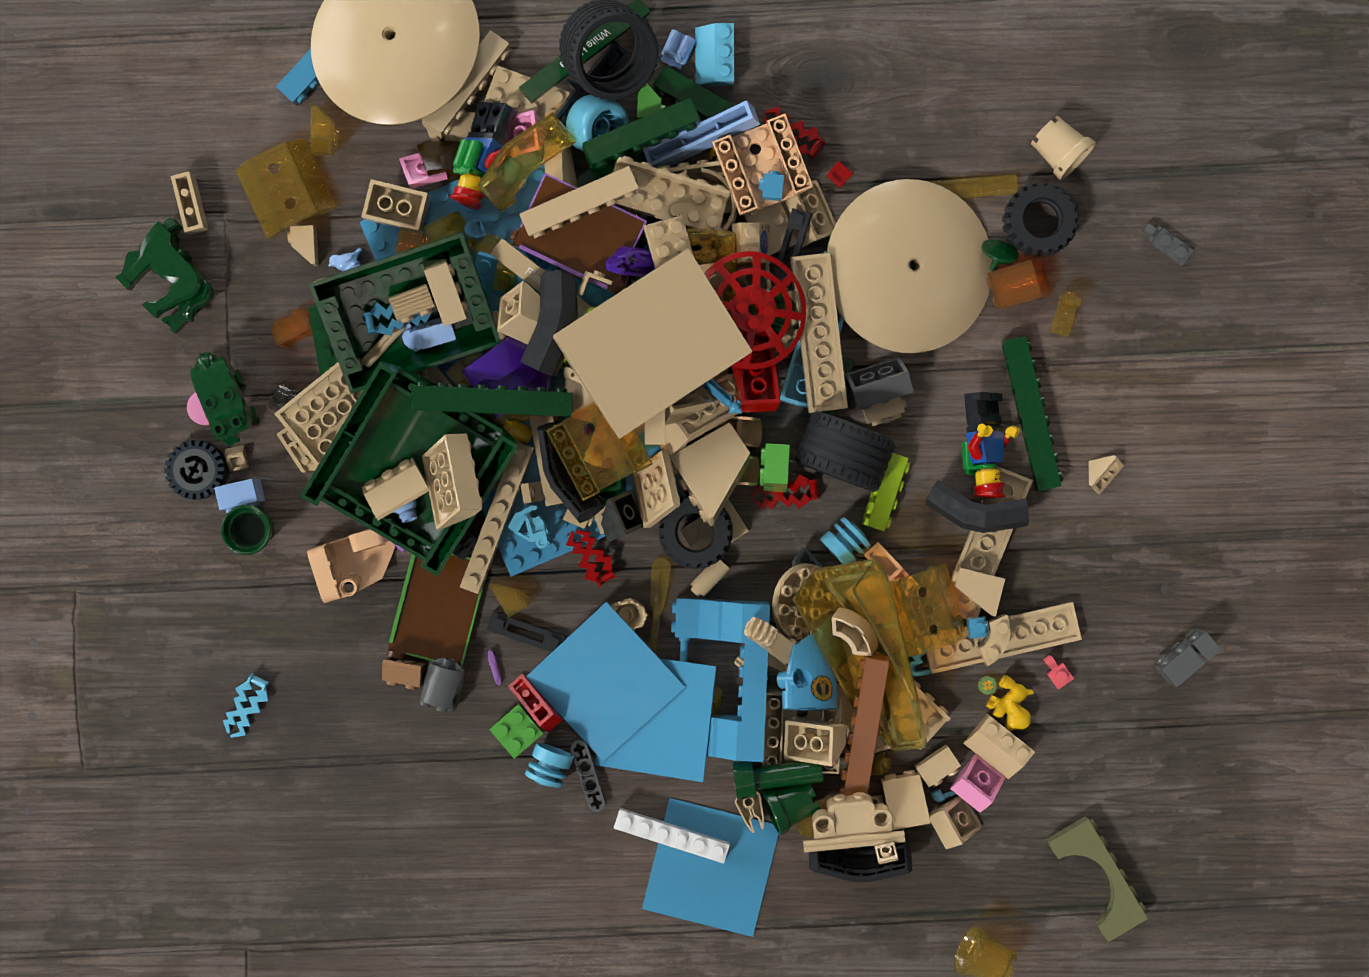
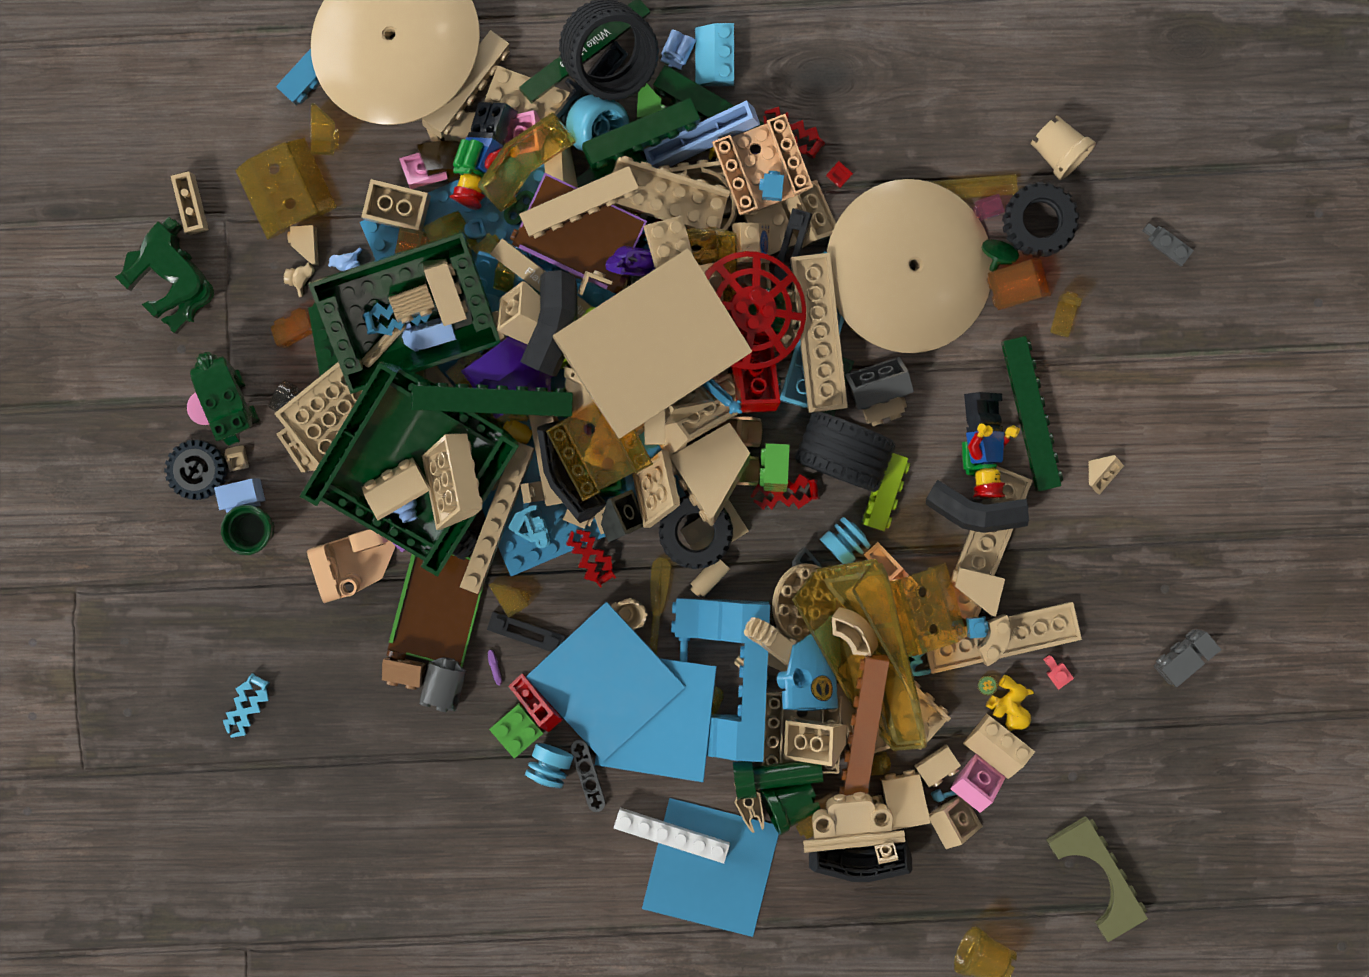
none -> tan animal [284,262,315,297]
none -> dark green plate [504,190,534,225]
none -> clear pink brick [973,194,1005,221]

